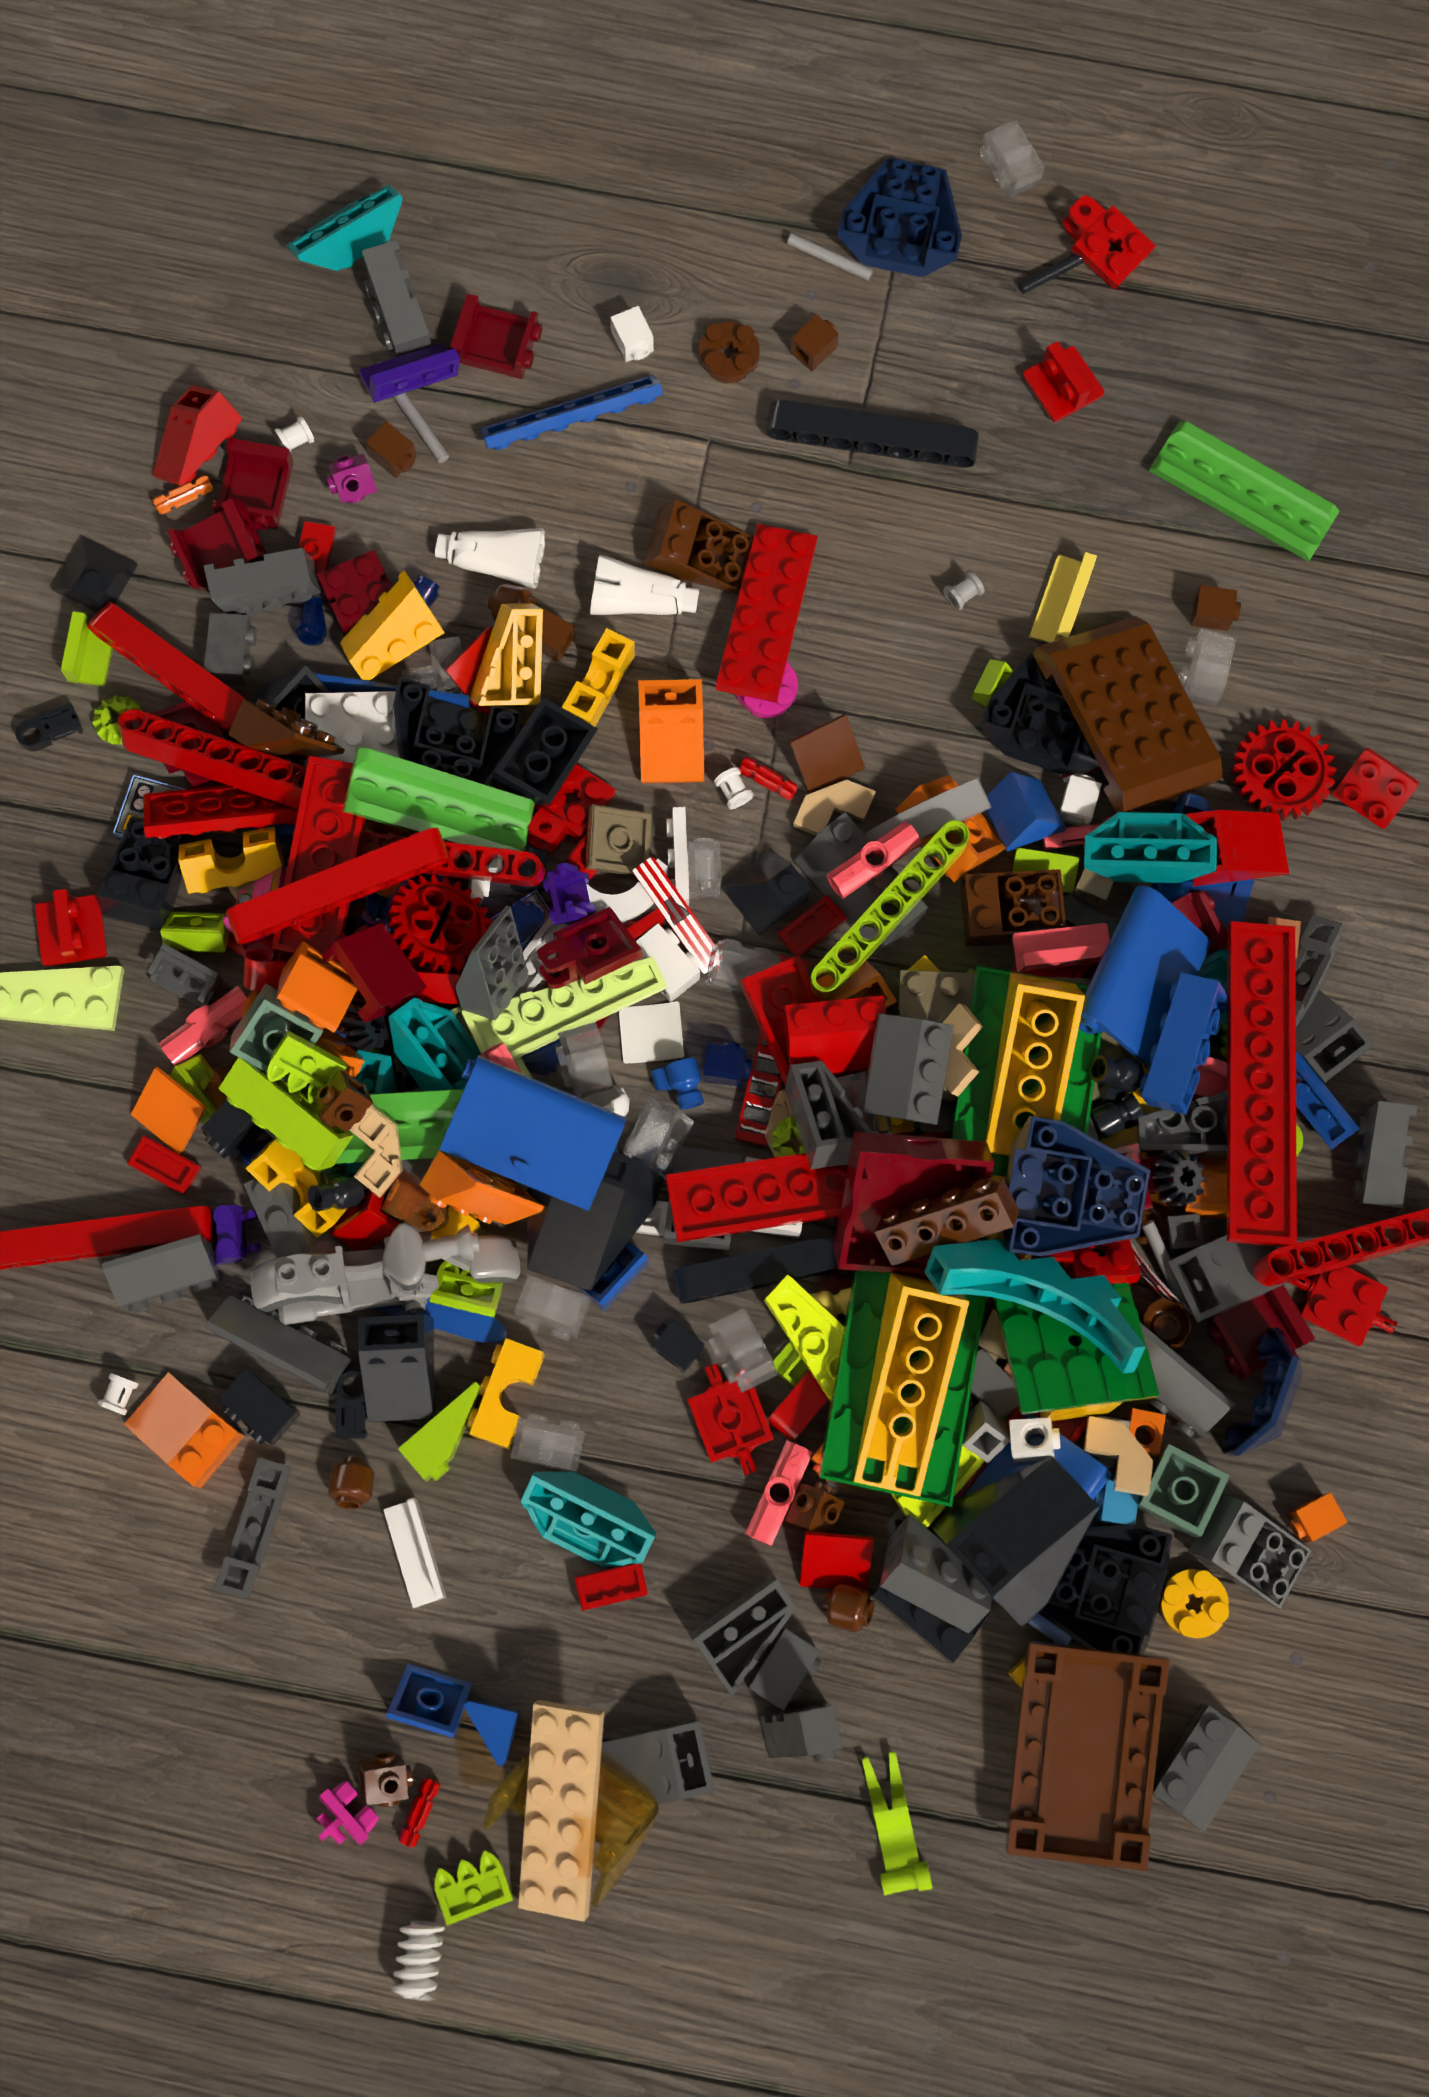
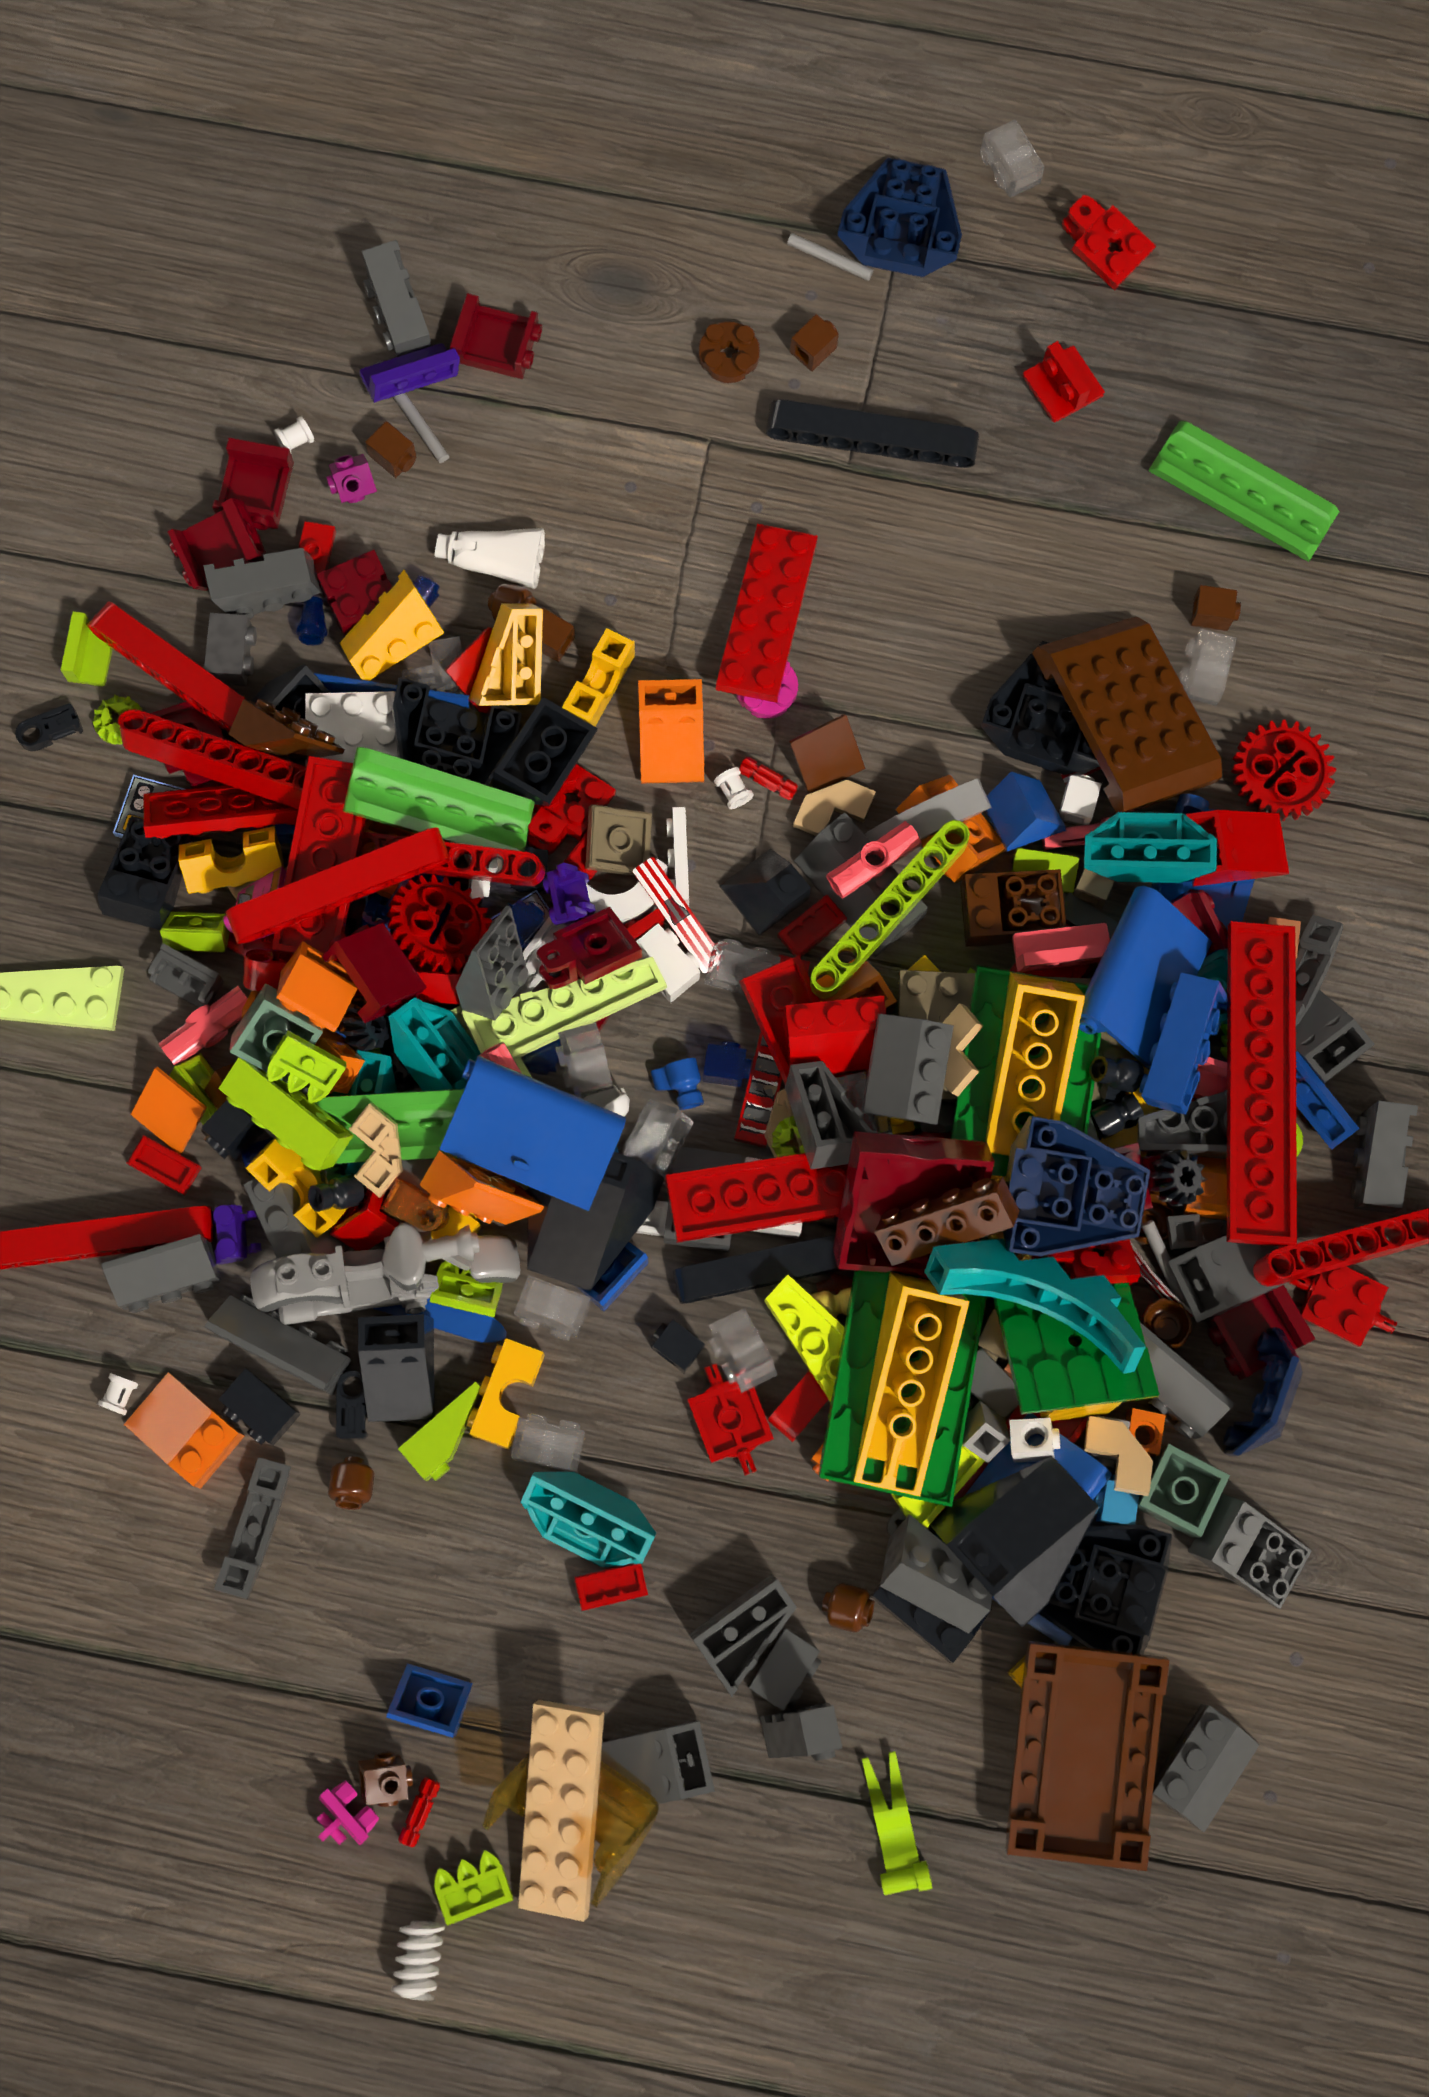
red bracket [35,889,108,967] -> none
black slope [51,537,138,612] -> none
red slope [152,385,243,486] -> none
orange axle [153,475,213,515] -> none
teal wedge [286,184,403,271] -> none
reddish brown brick [315,1070,373,1132] -> none
white panel [383,1498,446,1608] -> none
blue slope [463,1699,521,1767] -> none
blue plate [480,375,663,450] -> none
white piece [590,554,699,615] -> none
white brick [611,306,654,362] -> none
white sticker [619,1001,684,1064] -> none
reddish brown slope [643,499,754,594] -> none
clear brick [687,838,721,898] -> none
coral piece [745,1440,813,1546] -> none
lime piece [769,1341,809,1387] -> none
reddish brown brick [785,1482,845,1533] -> none
red piece [799,1531,874,1590] -> none
light grey bush [943,570,985,611] -> none
lime piece [971,659,1014,707] -> none
black bar [1018,253,1084,294] -> none
light yellow panel [1029,552,1097,643] -> none
yellow plate [1159,1569,1229,1638] -> none
orange brick [1288,1492,1348,1543] -> none
red bracket [1333,748,1419,829] -> none

